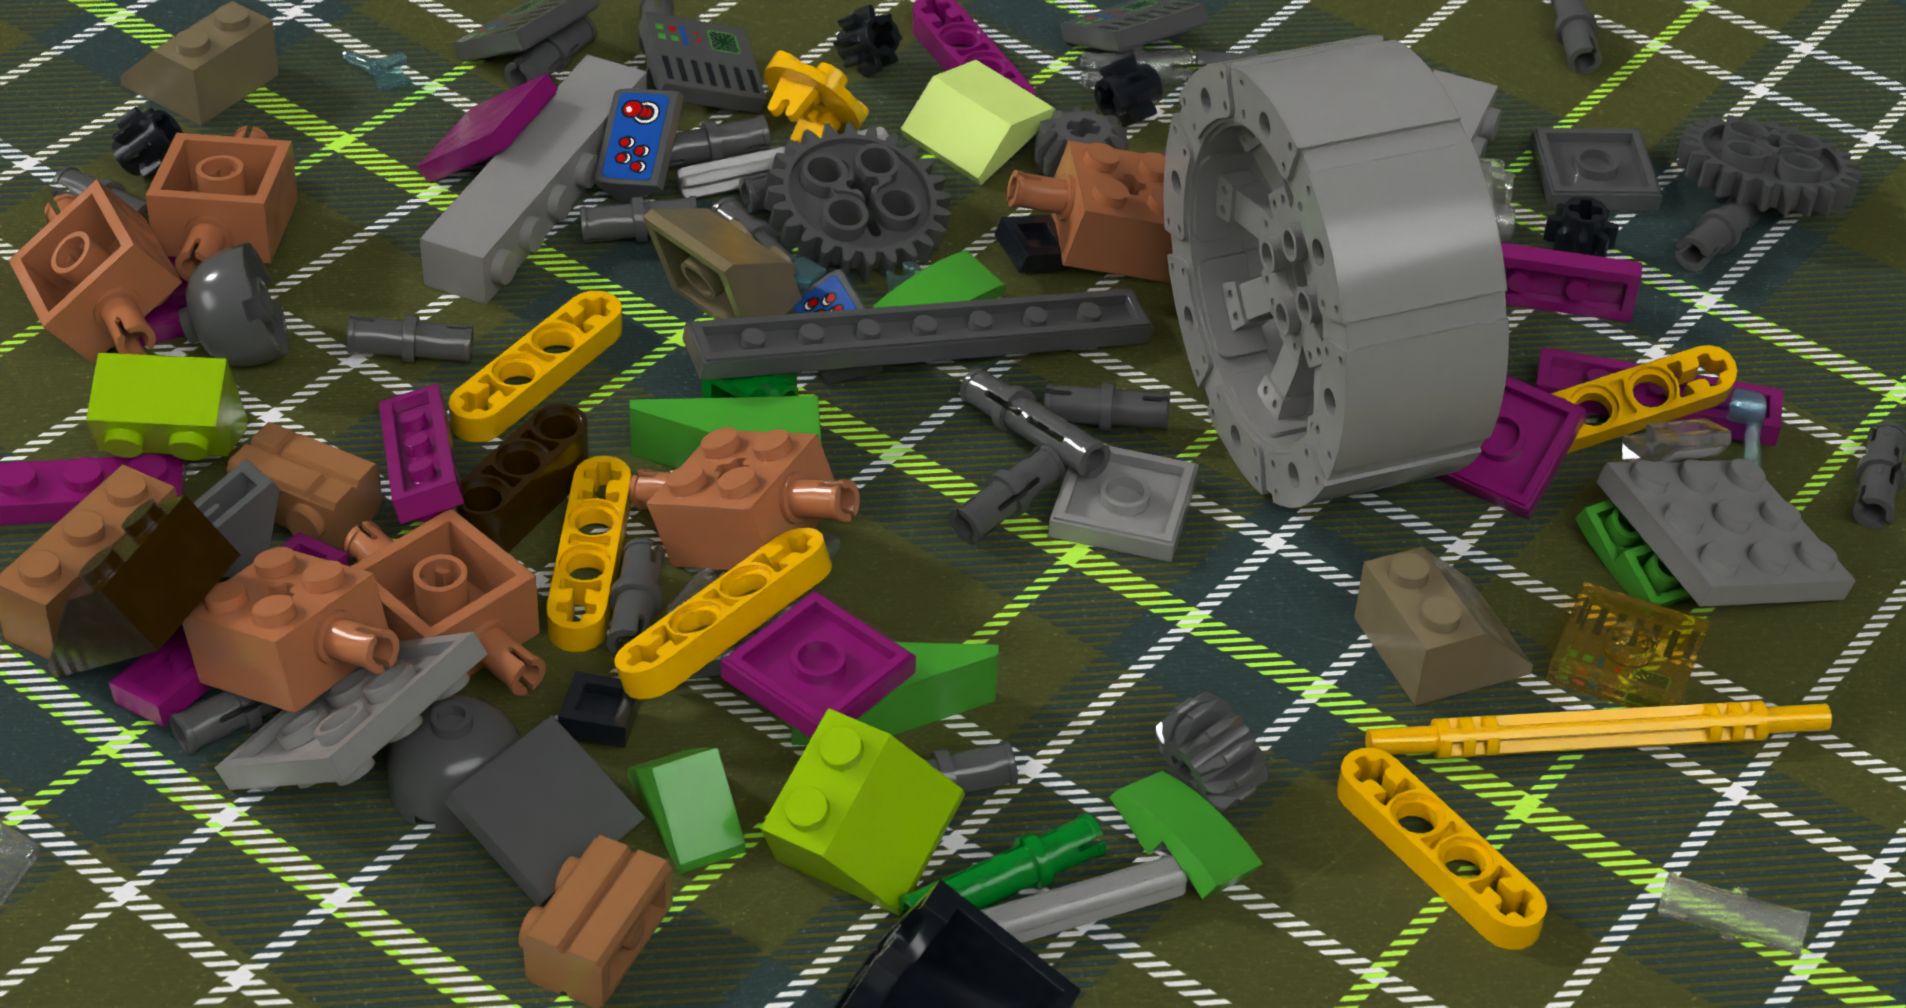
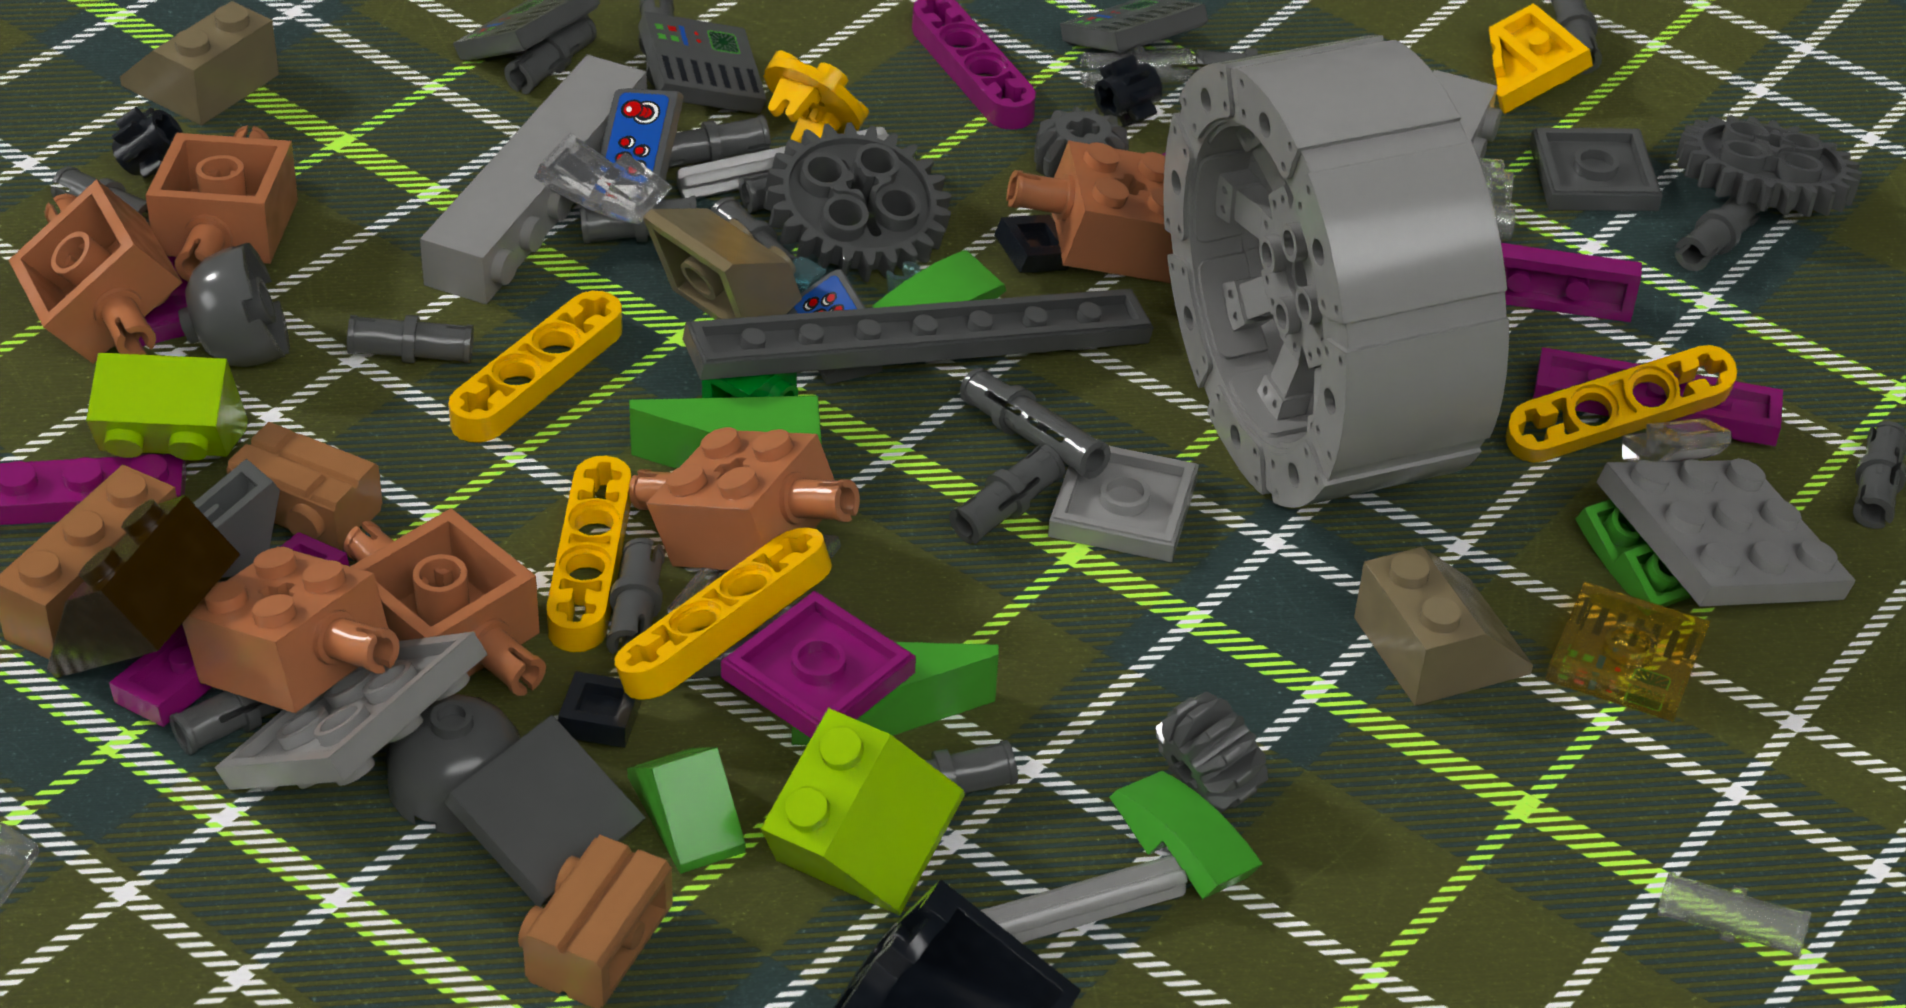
clear light blue hand [343,50,411,92] -> none
magenta plate [379,383,464,524] -> none
magenta tile [417,73,558,182] -> none
dark brown beam [453,404,589,553] -> none
black gear [833,5,903,76] -> none
green pin [899,813,1106,916] -> none
yellowish green slope [901,60,1055,186] -> none
dark grey pin [1044,382,1170,431] -> none
yellow beam [1337,748,1547,950] -> none
yellow axle [1365,700,1832,759] -> none
magenta tile [1434,375,1587,520] -> none
black gear [1543,196,1619,257] -> none
clear light blue hand [1727,388,1767,469] -> none
none -> clear slope [534,132,672,224]
none -> yellow wing [1489,3,1593,114]

